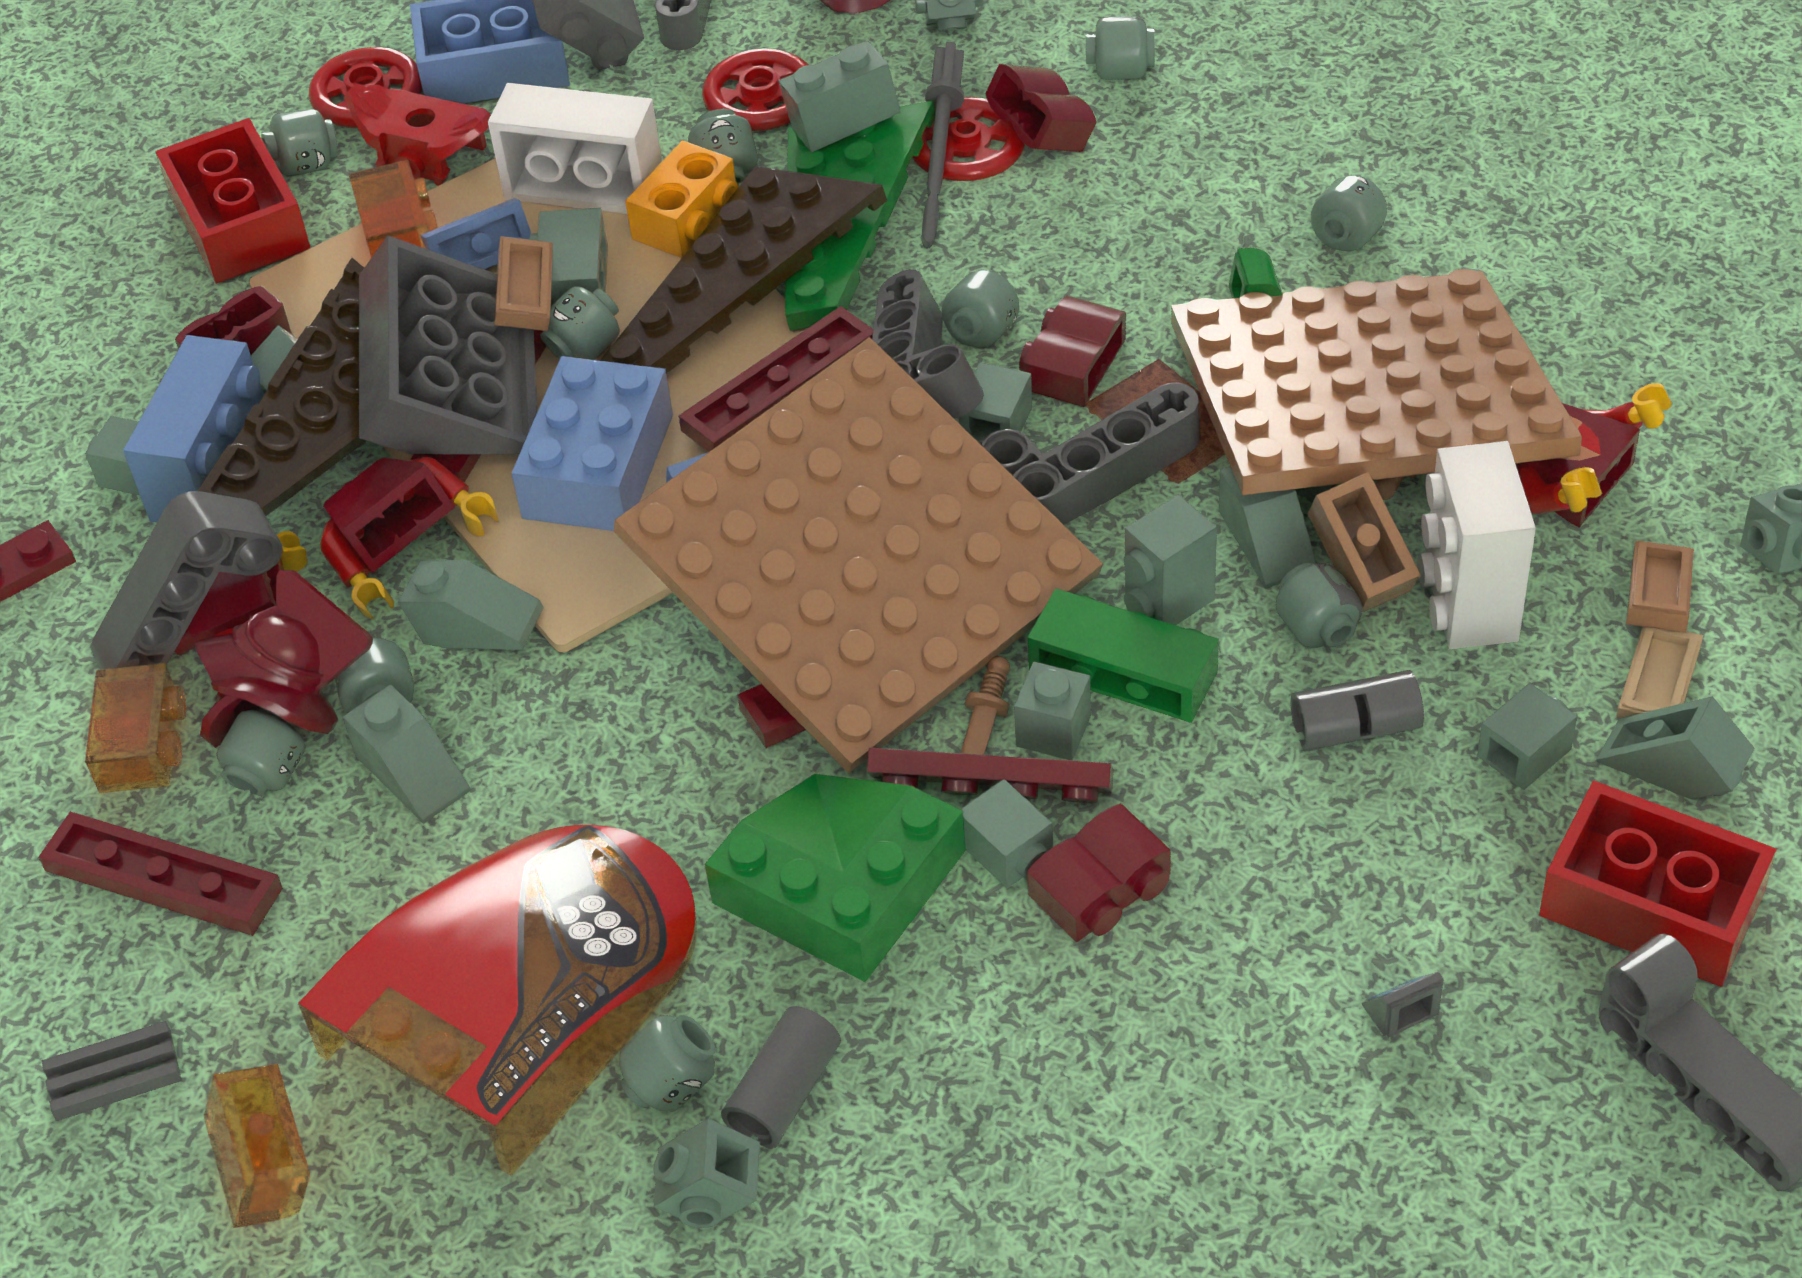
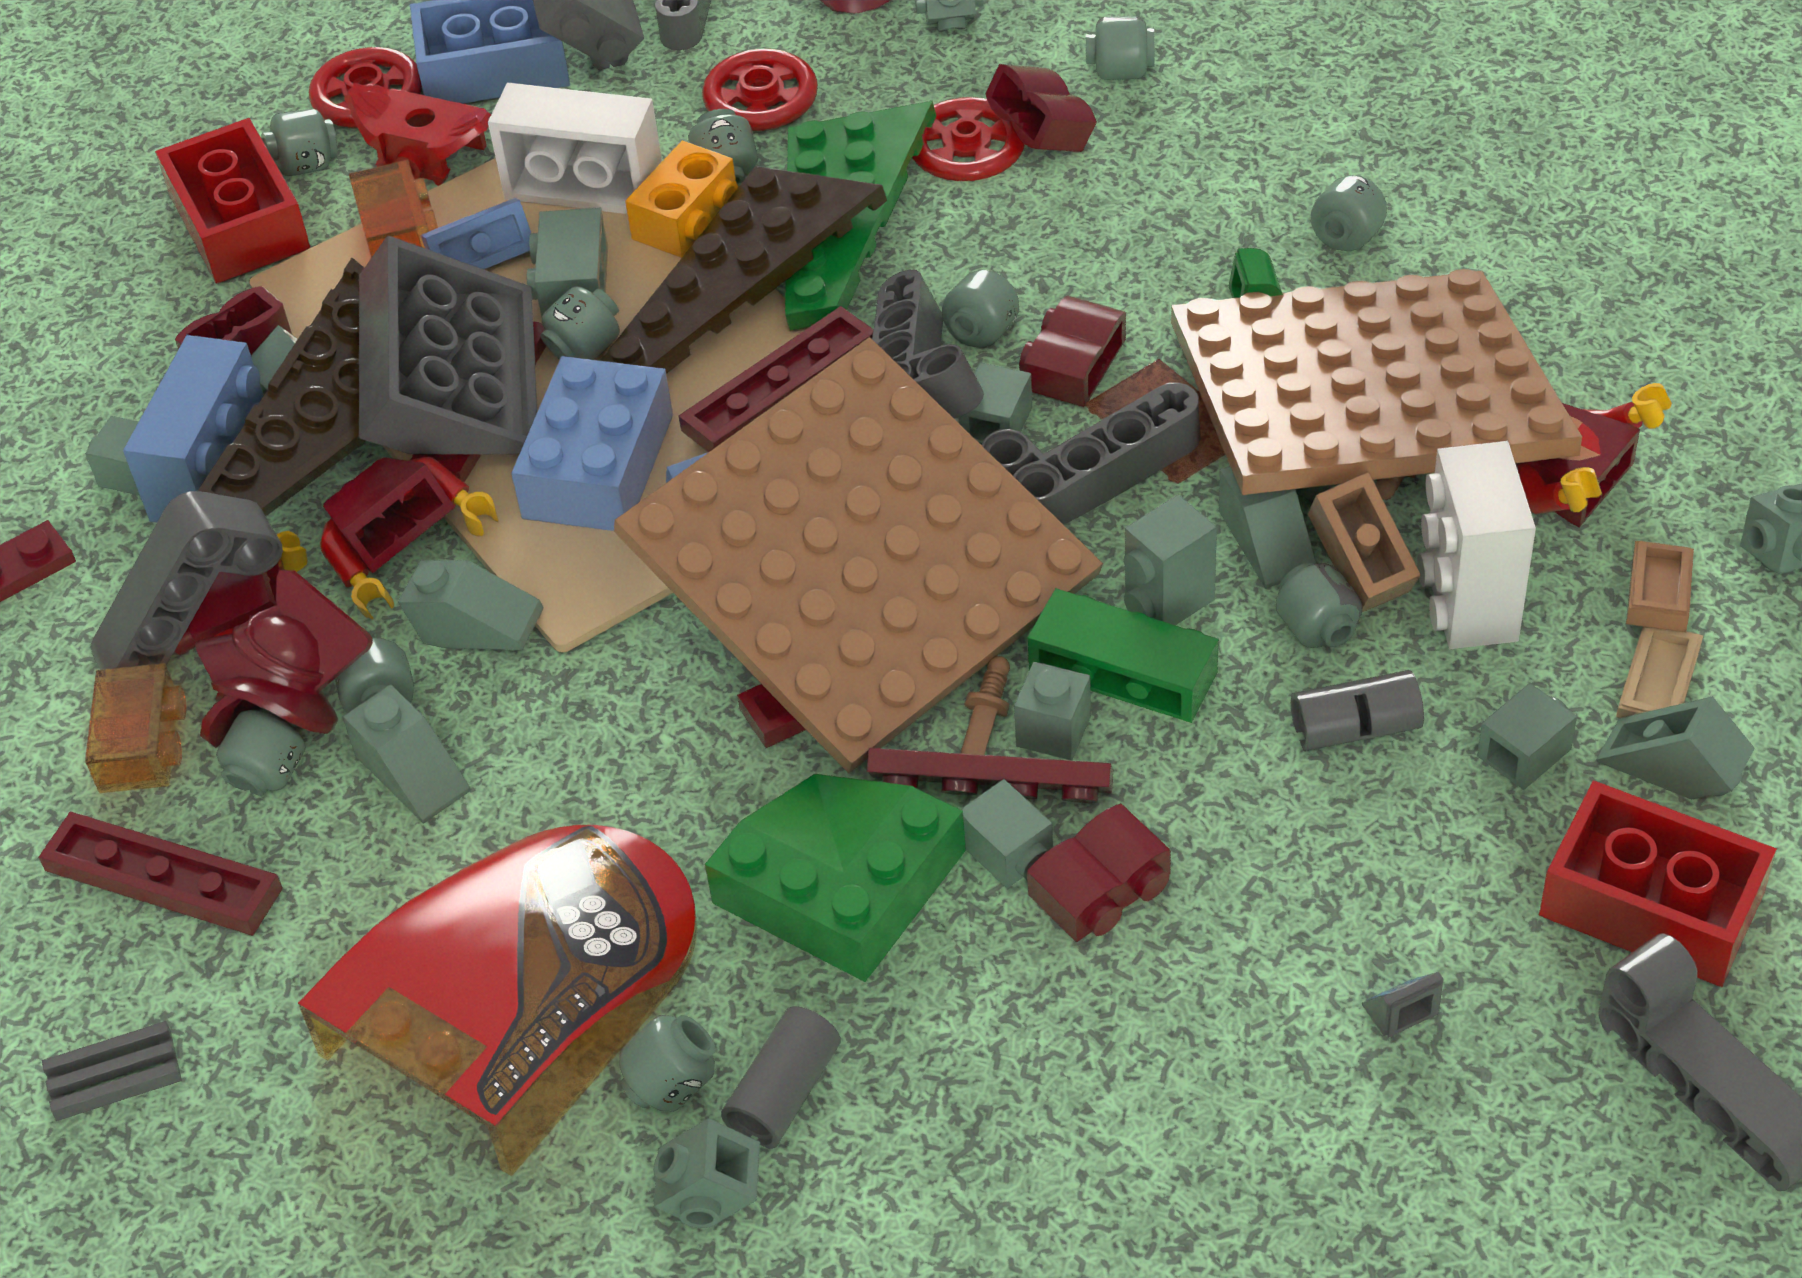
clear orange brick [204,1064,310,1228] -> none
medium nougat tile [494,236,553,331] -> none
sand green brick [778,41,901,153] -> none
dark grey piece [921,42,964,249] -> none

